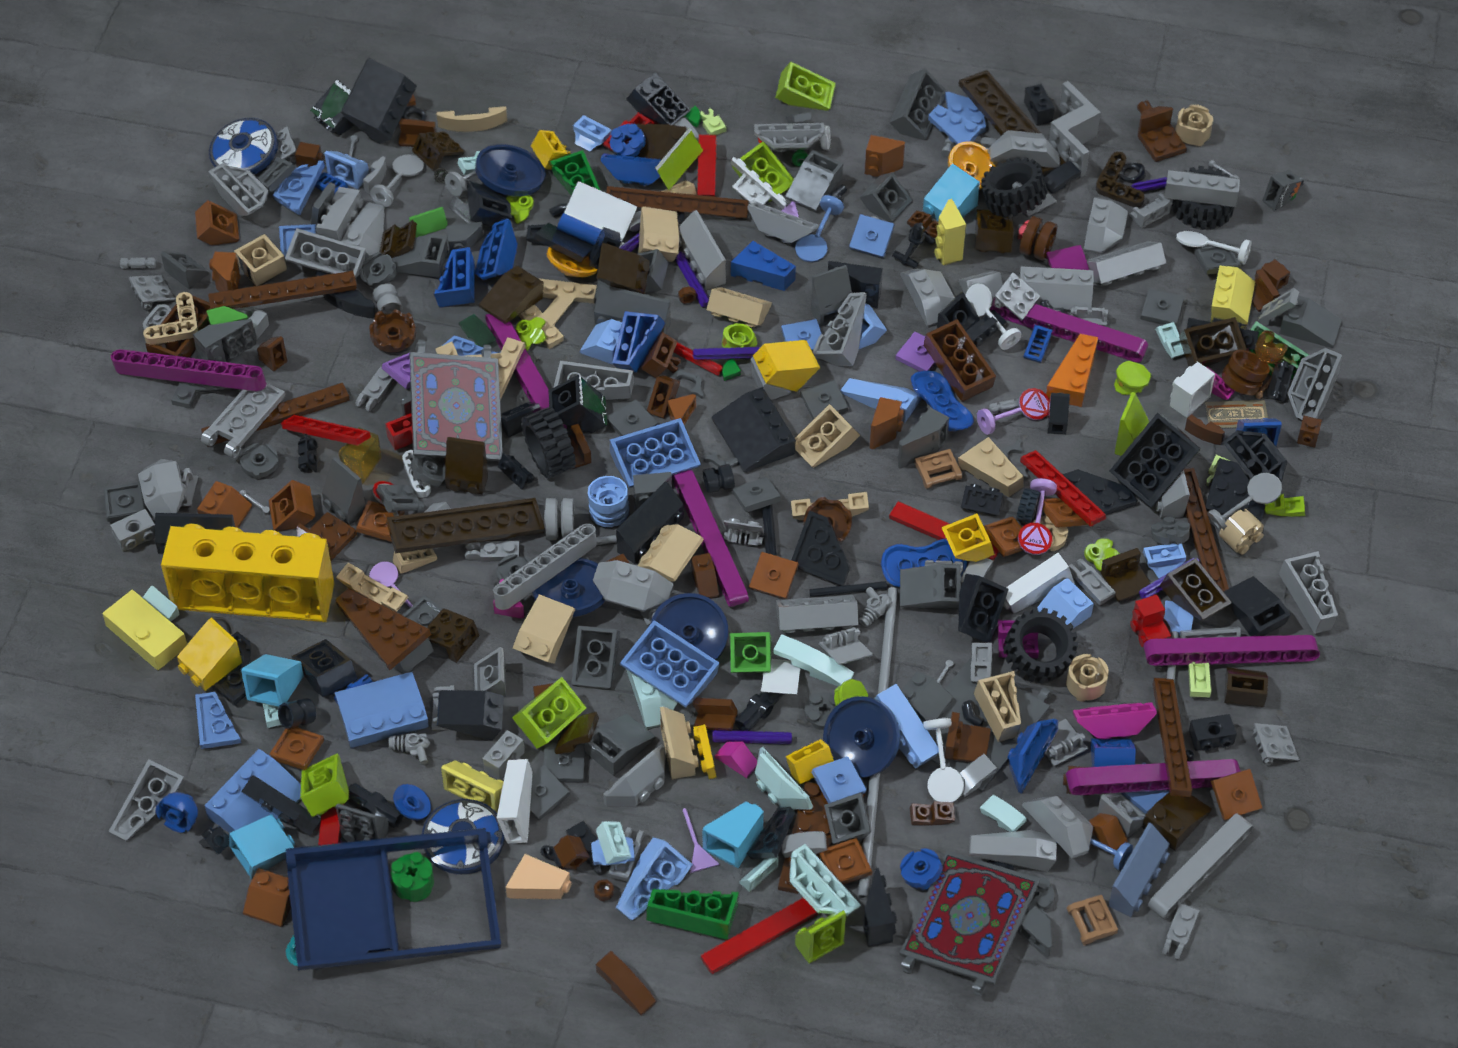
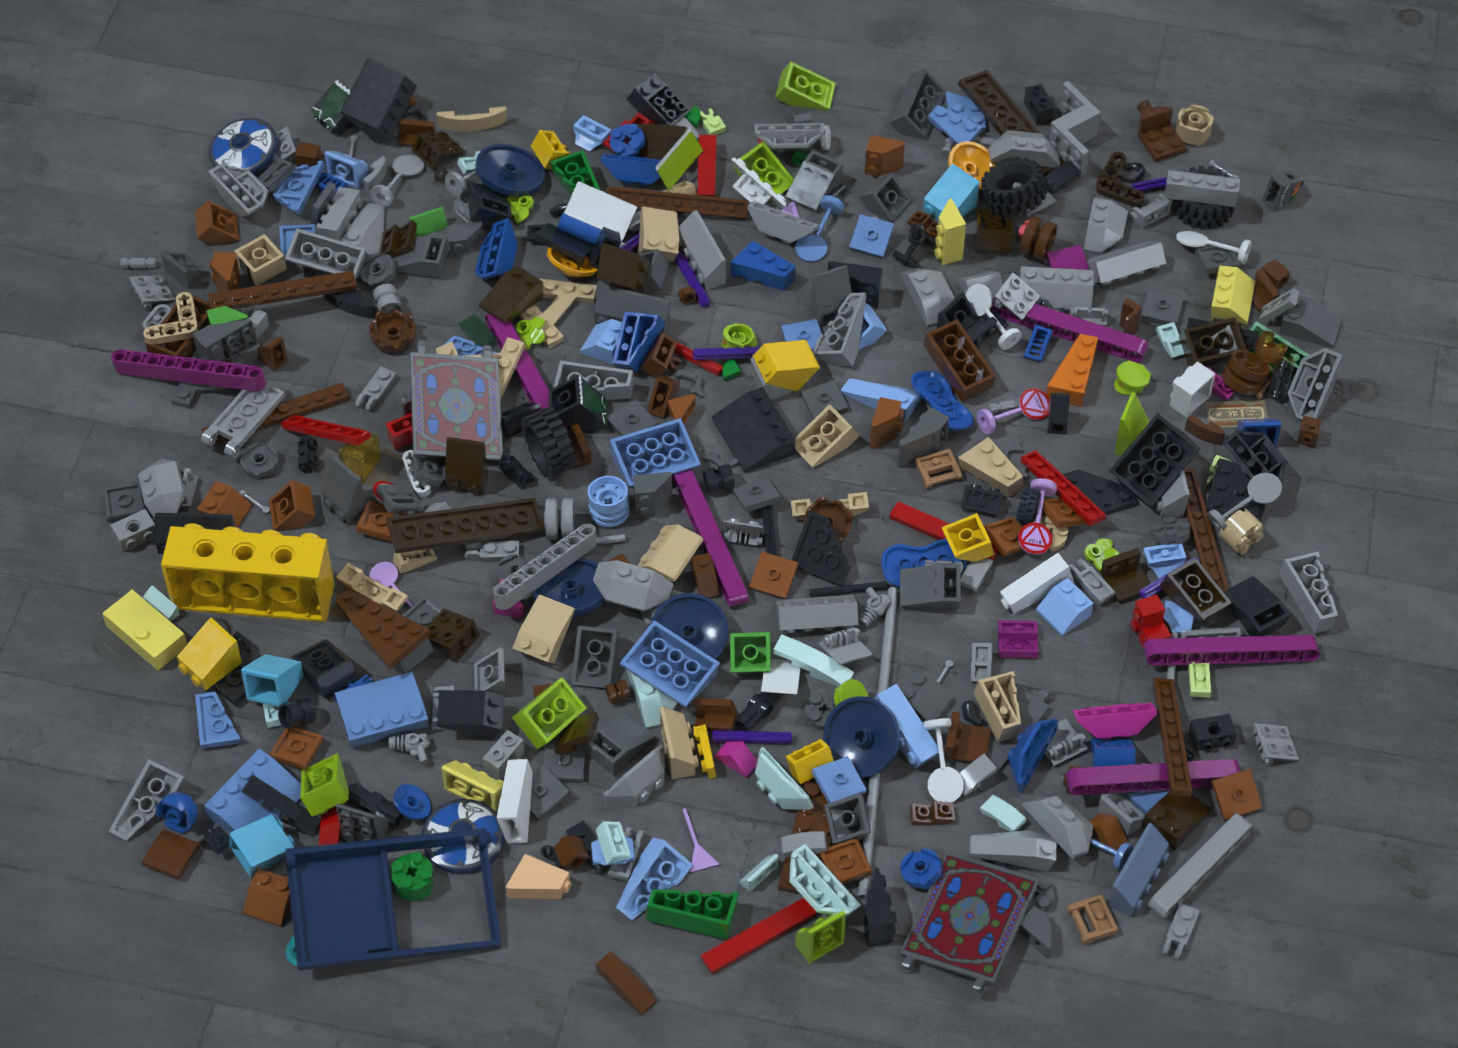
reddish brown plate [297,512,357,561] -> none
medium lavender plate [381,353,411,389] -> none
blue wedge [434,247,475,308] -> none
reddish brown tile [594,879,614,901] -> none
black slope [616,481,684,564] -> none
medium azure slope [703,802,764,868] -> none
tan slope [706,287,772,327] -> none
black wing [747,807,795,859] -> none
medium lavender plate [896,332,936,371] -> none
black slope [958,574,1009,643] -> none
black tyre [1003,608,1078,683] -> none
tan brick [1066,654,1109,702] -> none
dark brown slope [1224,667,1268,707] -> none
lime slope [1265,494,1306,517] -> none
none -> reddish brown slope [142,829,200,879]
none -> reddish brown wheel [605,679,631,704]
none -> reddish brown panel [1119,298,1142,335]

